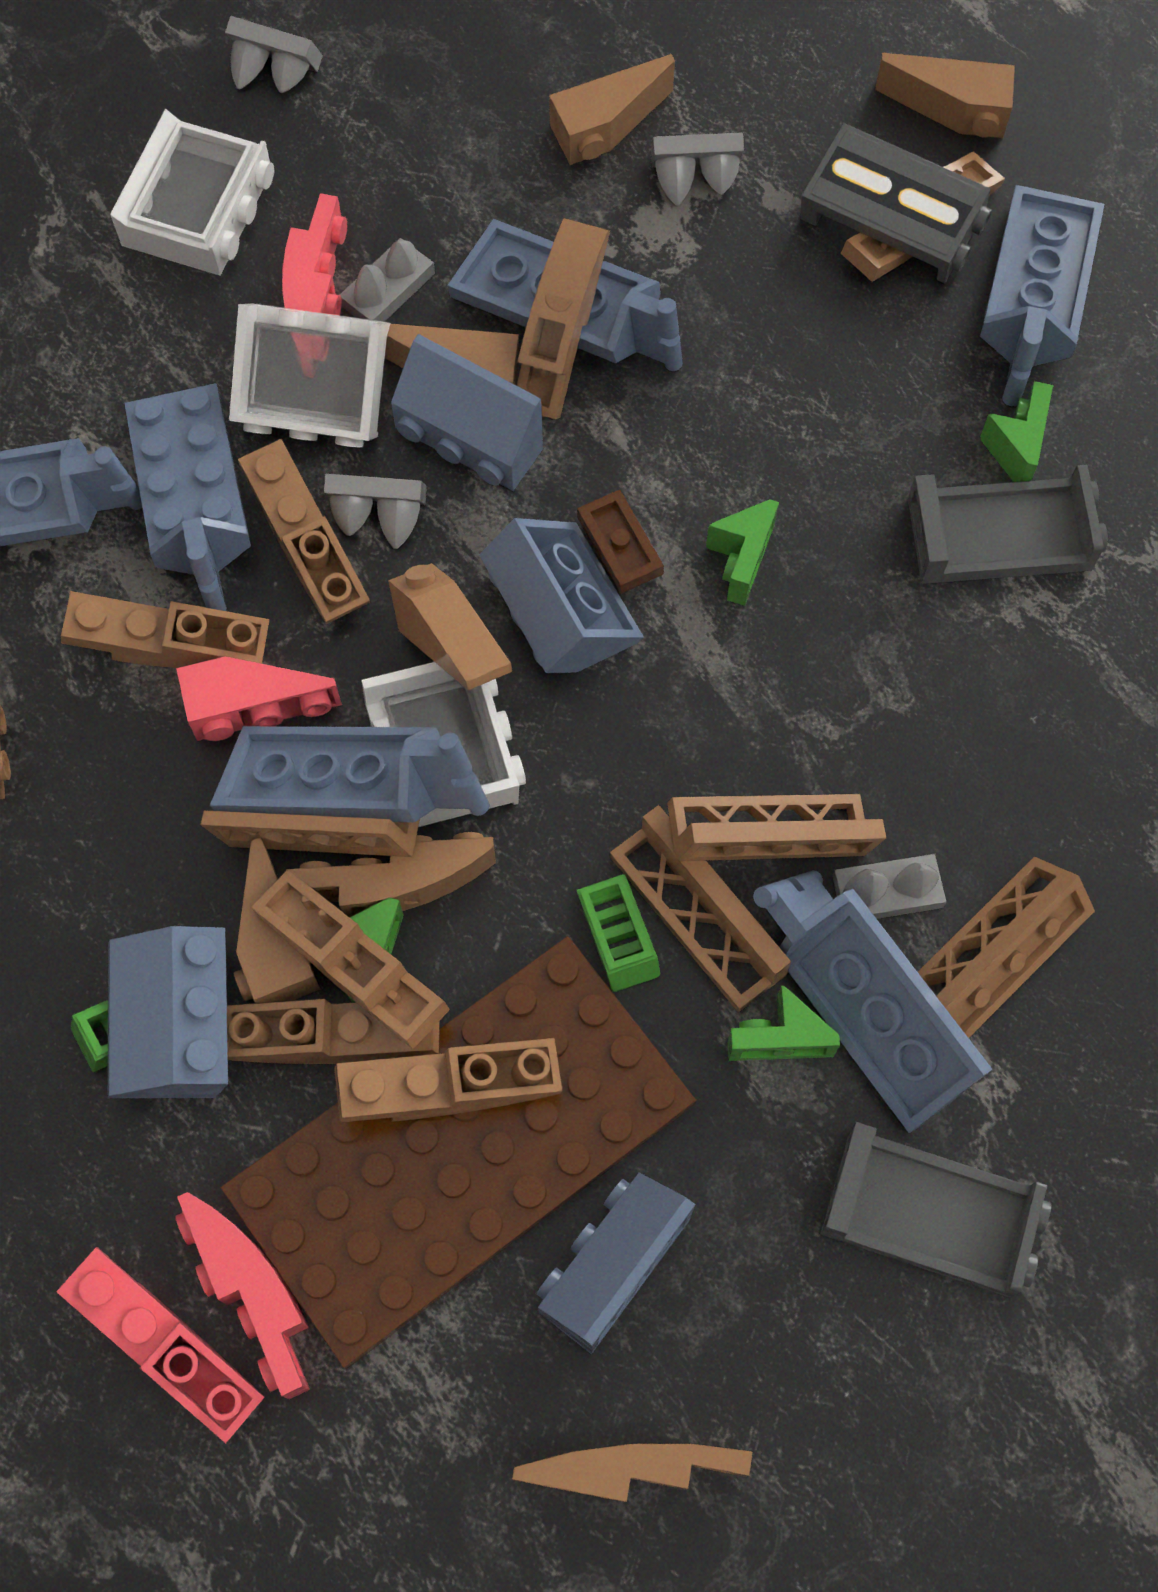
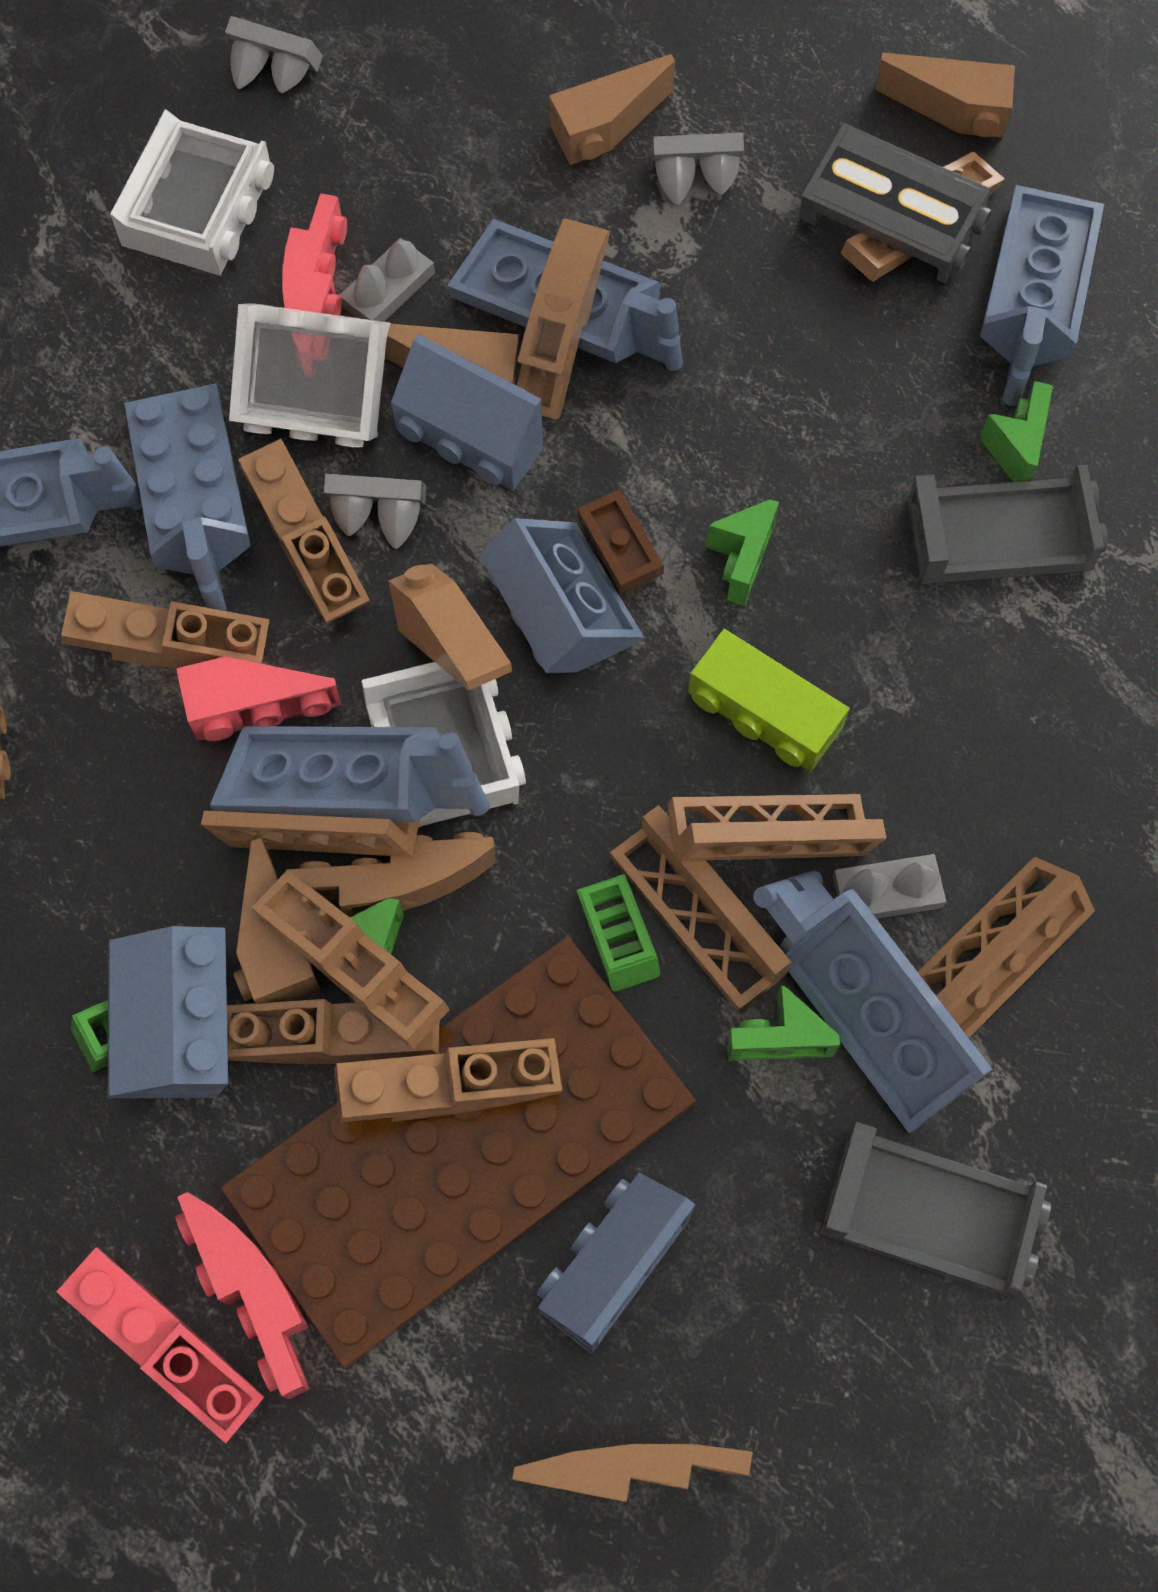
none -> lime brick [688,629,850,772]

